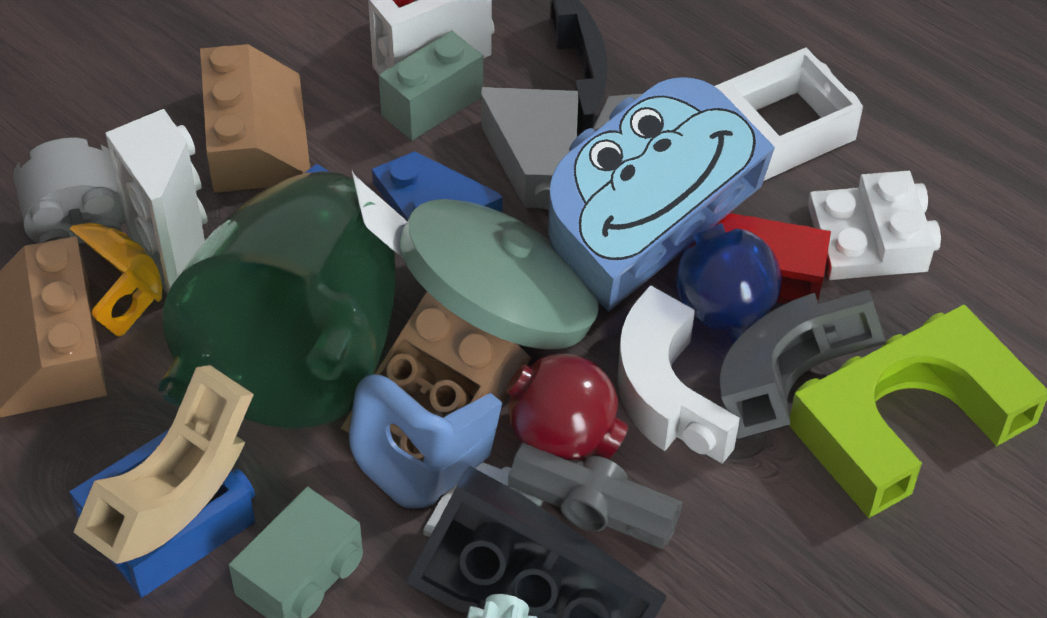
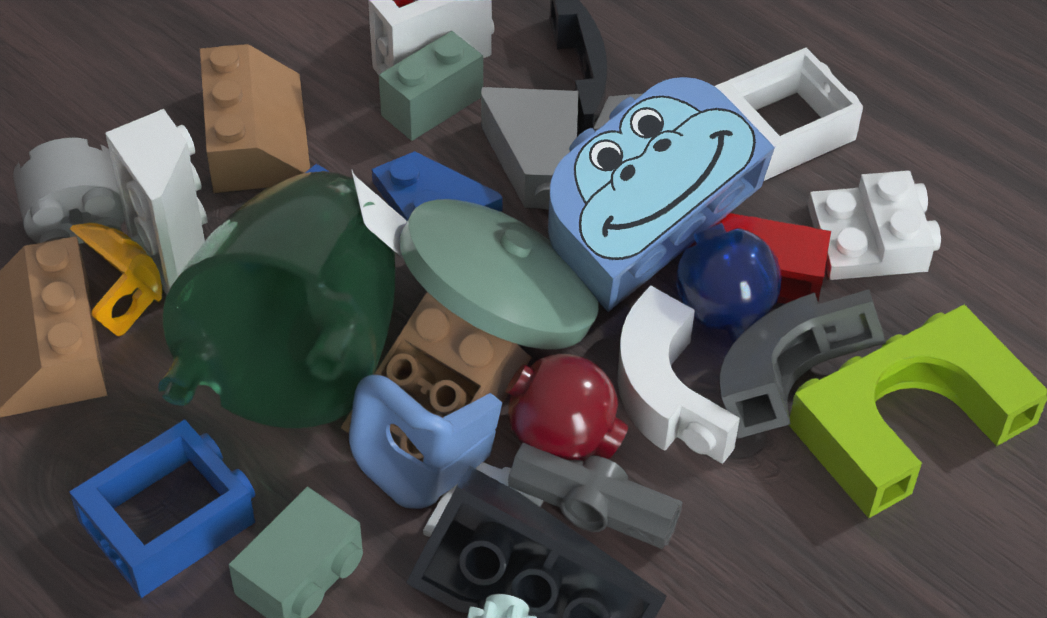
tan arch [74,365,254,564] -> none

